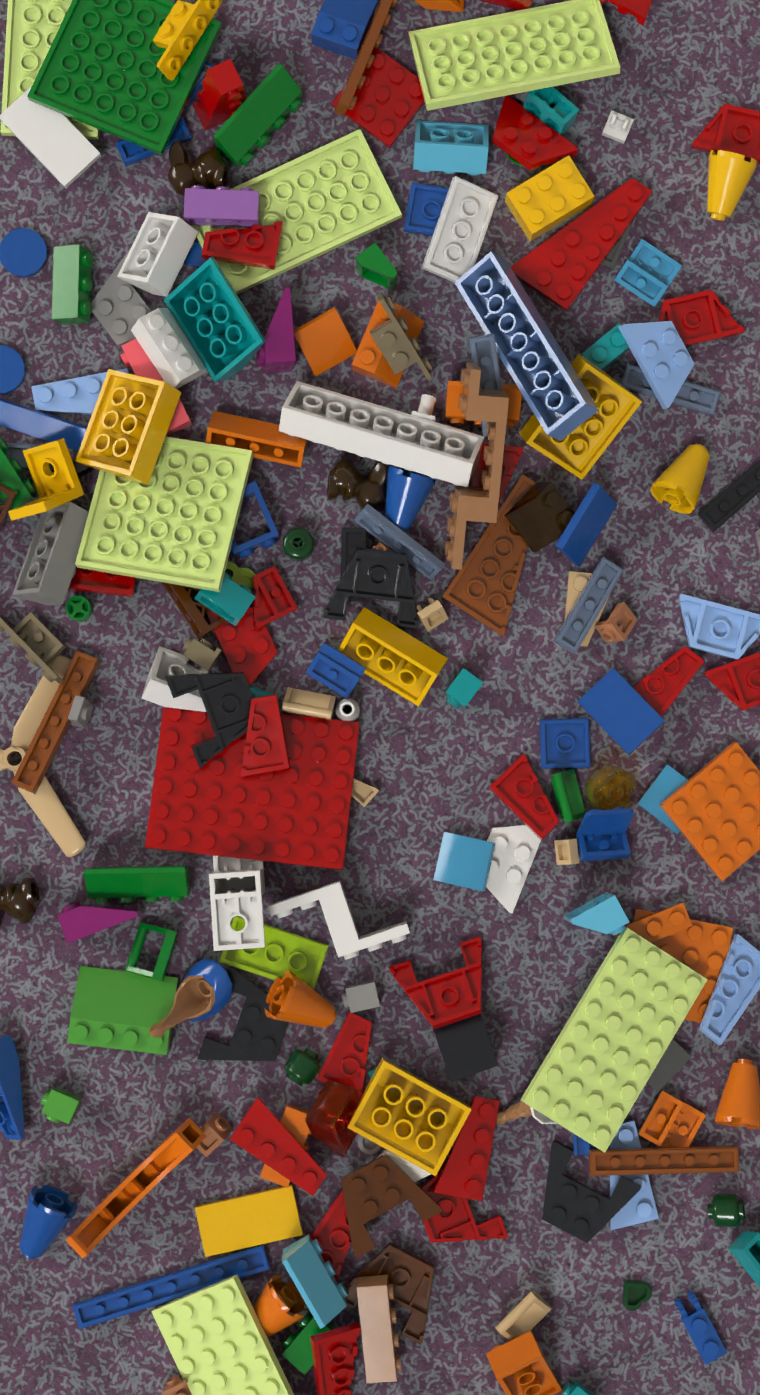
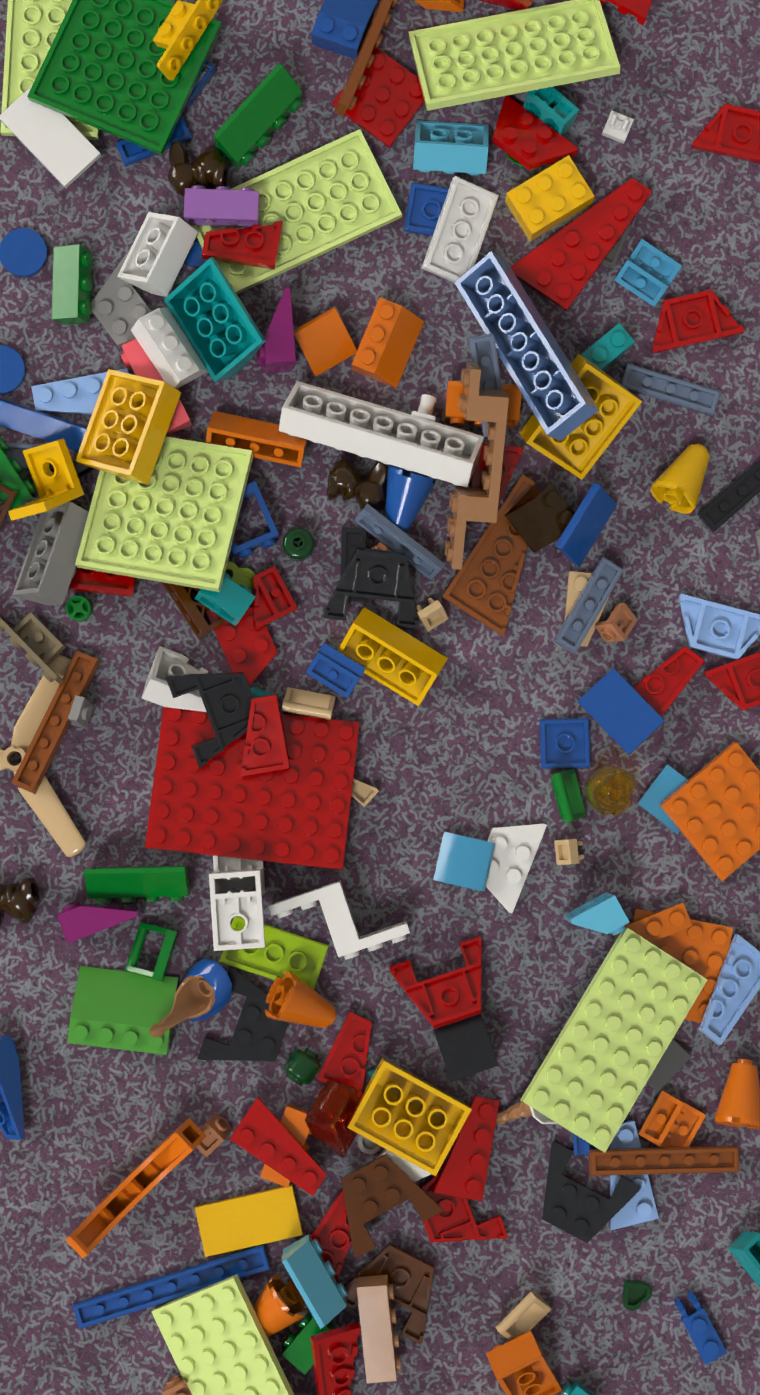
blue cone [19,1185,78,1259] -> none
bright green brick [41,1086,82,1124] -> none
dark tan brick [183,637,223,672] -> none
red wedge [193,59,246,131] -> none
white cone [335,698,360,722] -> none
light grey brick [342,980,380,1013] -> none
green tile [355,243,397,290] -> none
dark tan bracket [370,292,433,381] -> none
teal brick [444,668,483,709] -> none
red wing [489,753,559,841] -> none
blue bracket [575,807,634,861] -> none
light blue wing [618,321,694,409] -> none
yellow cone [707,150,758,221] -> none
dark green head [707,1194,745,1227] -> none

